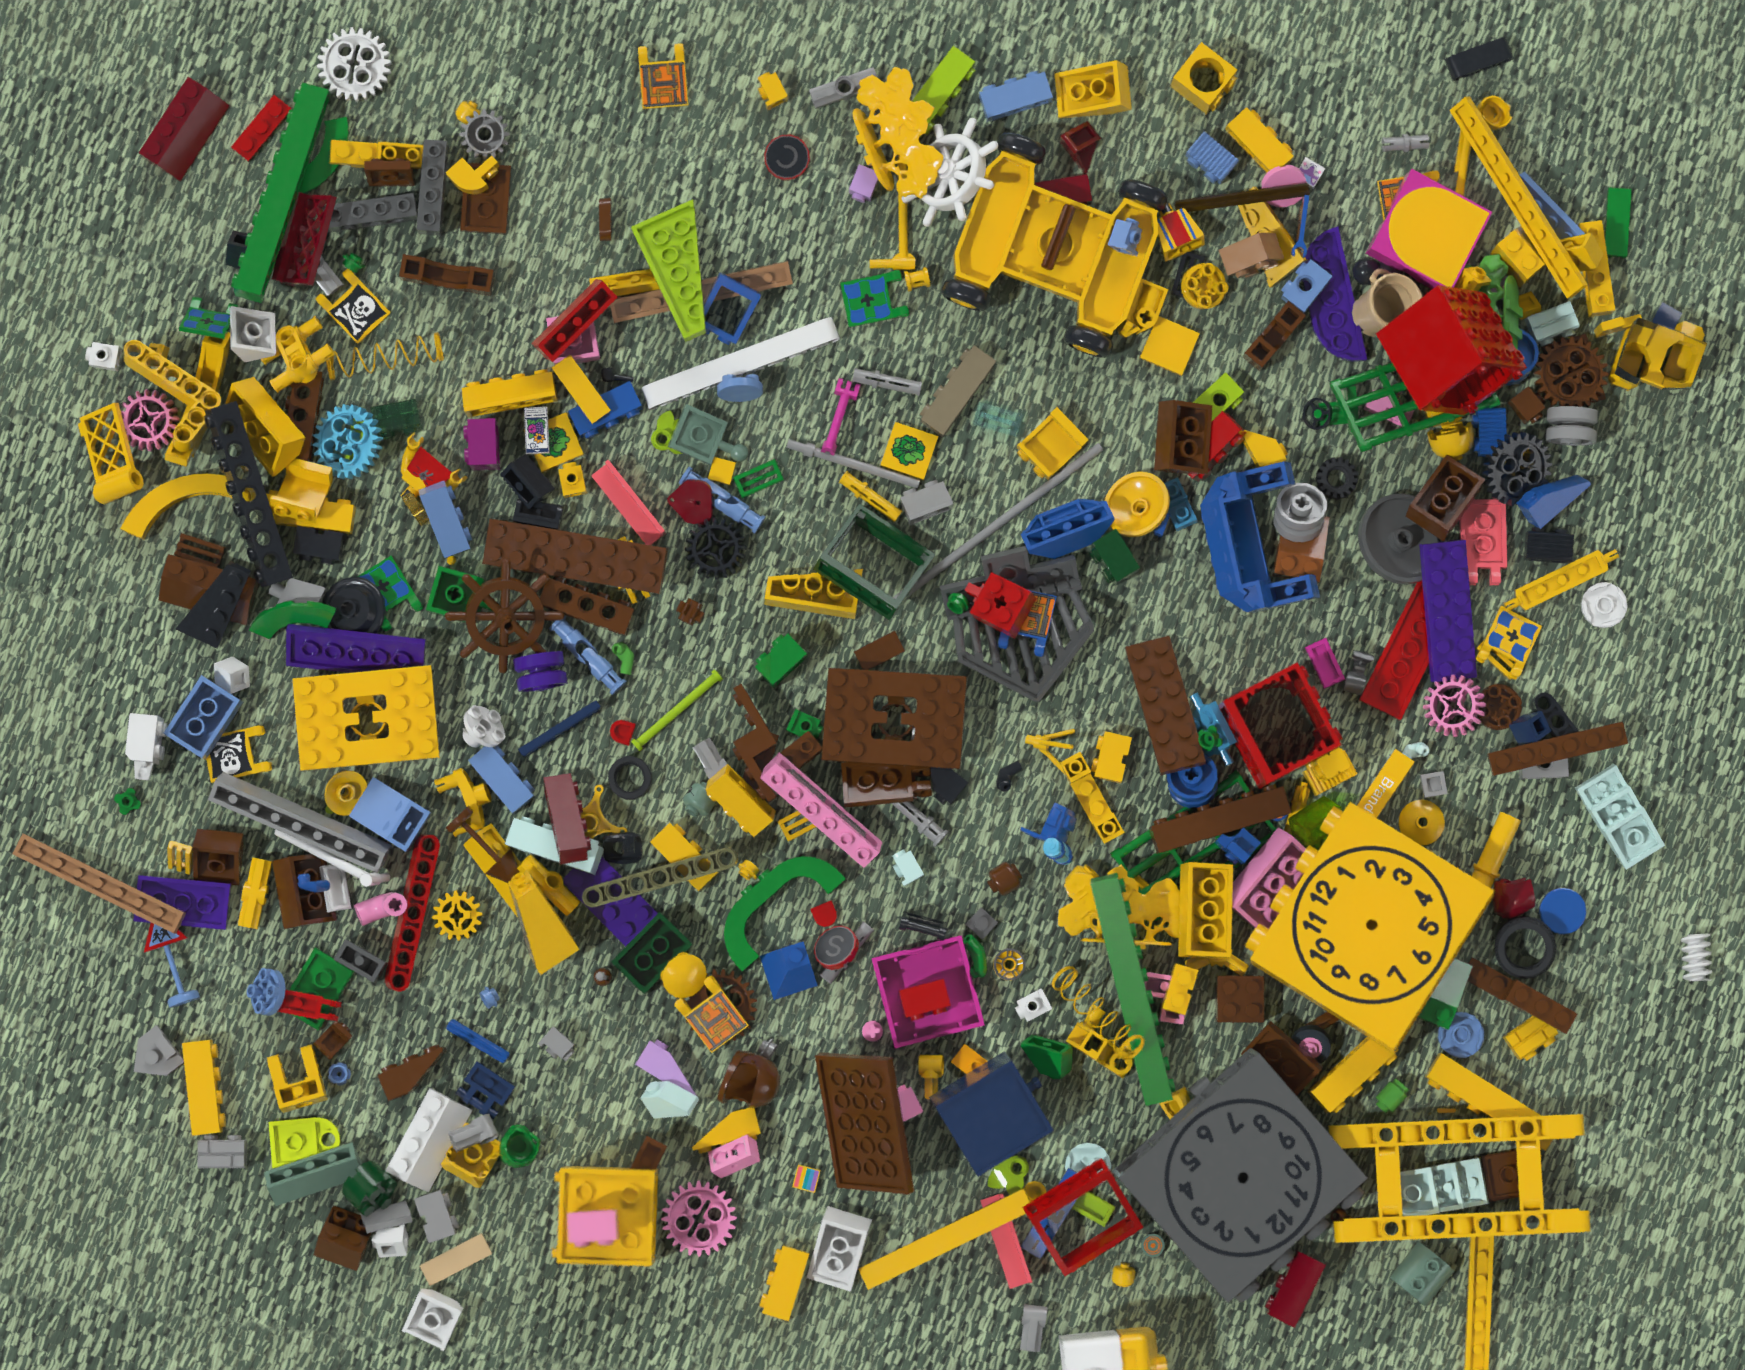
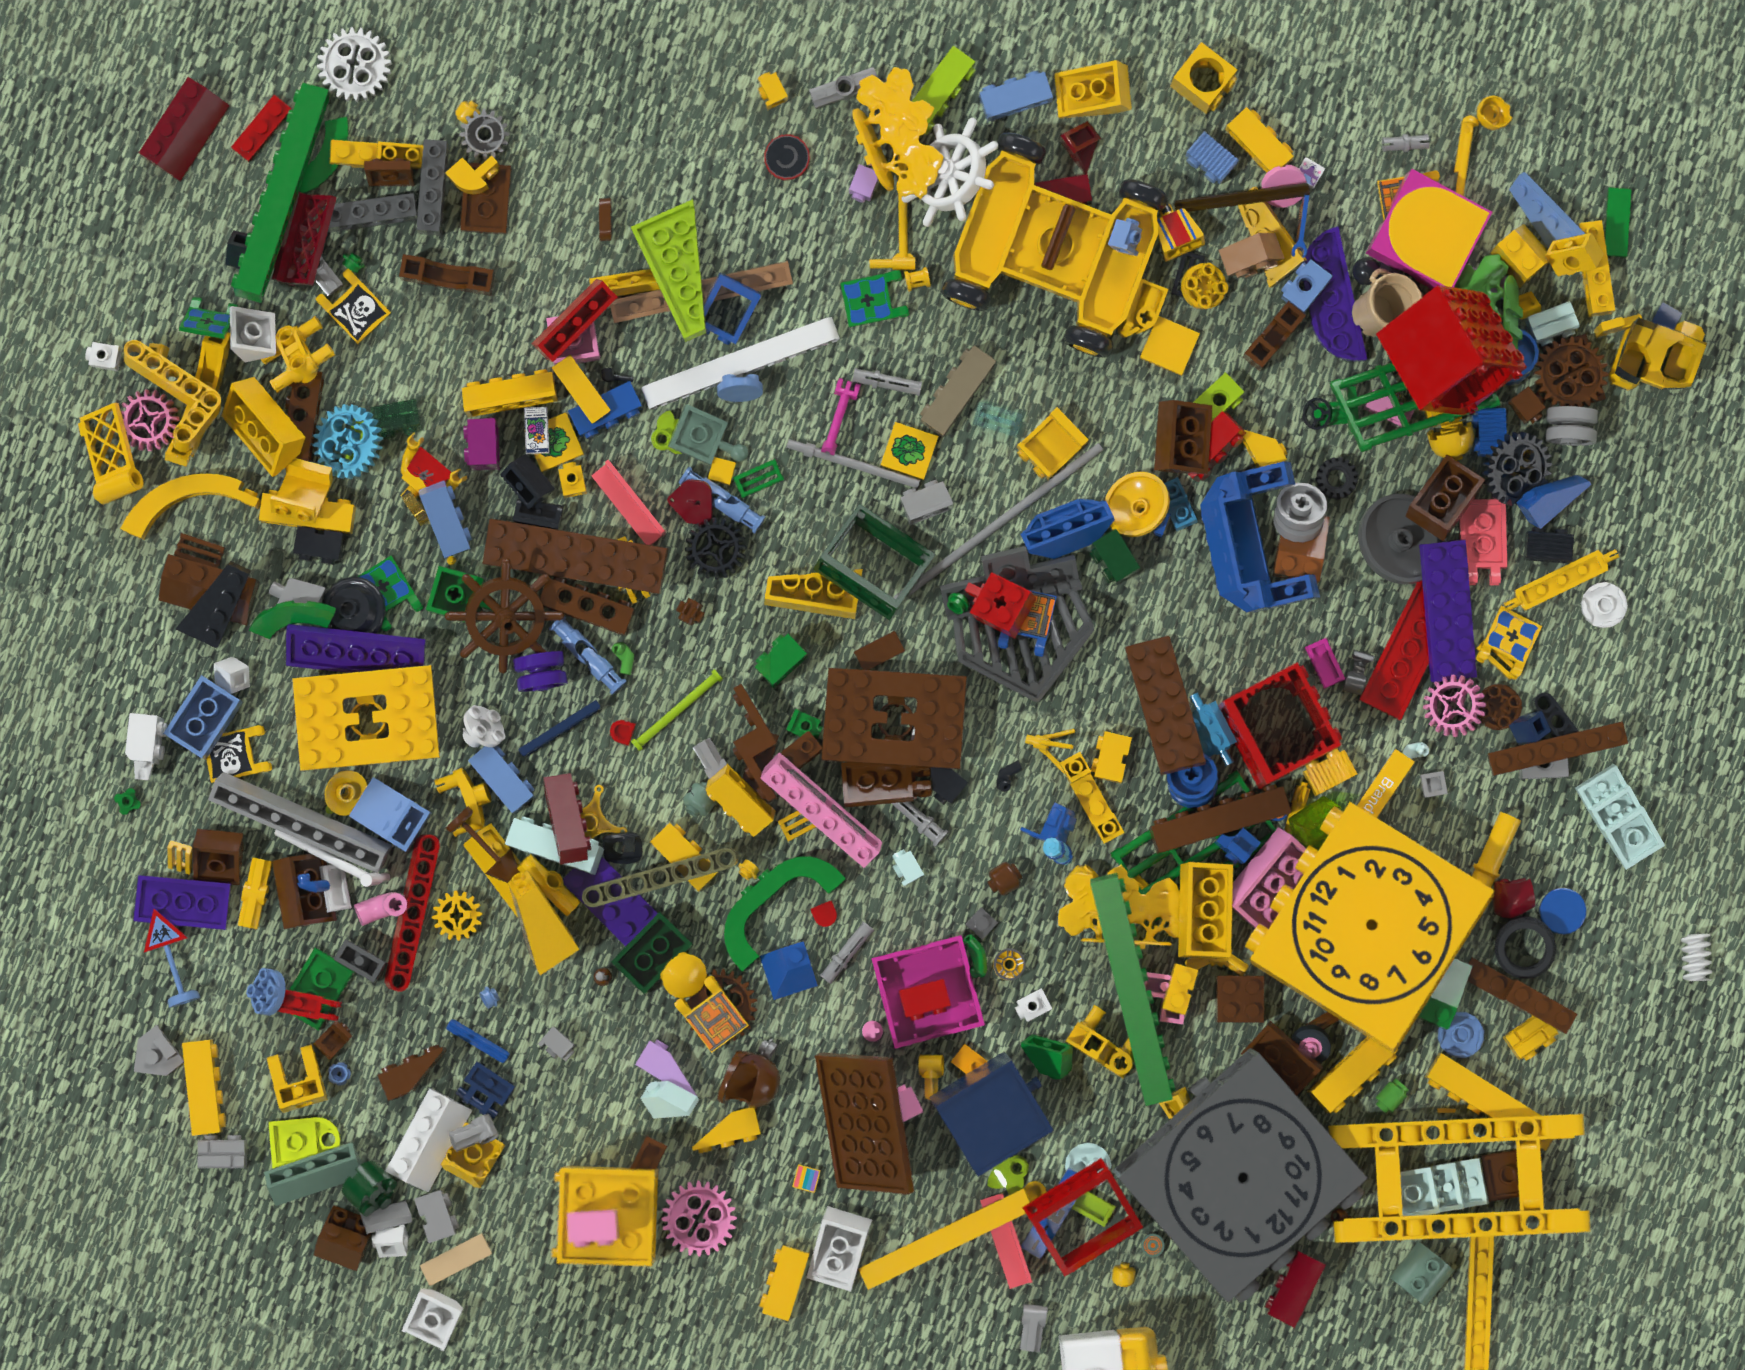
medium nougat plate [13,834,186,934] -> none
black brick [204,401,293,587] -> none
yellow piece [326,332,444,381] -> none
green hair [499,1124,541,1168] -> none
black tyre [608,756,652,800] -> none
flag [638,44,688,109] -> none
bright pink piece [708,1135,760,1178] -> none
tile [814,926,859,970] -> none
yellow pin [838,471,902,523] -> none
black plate [899,911,948,941] -> none
yellow piece [1052,966,1144,1060] -> none
green plate [1198,725,1223,751] -> none
yellow brick [1311,747,1351,782] -> none
yellow dish [1399,800,1445,846] -> none
black beam [1445,37,1514,81] -> none
yellow plate [1449,96,1588,299] -> none
yellow bracket [1454,267,1492,291] -> none

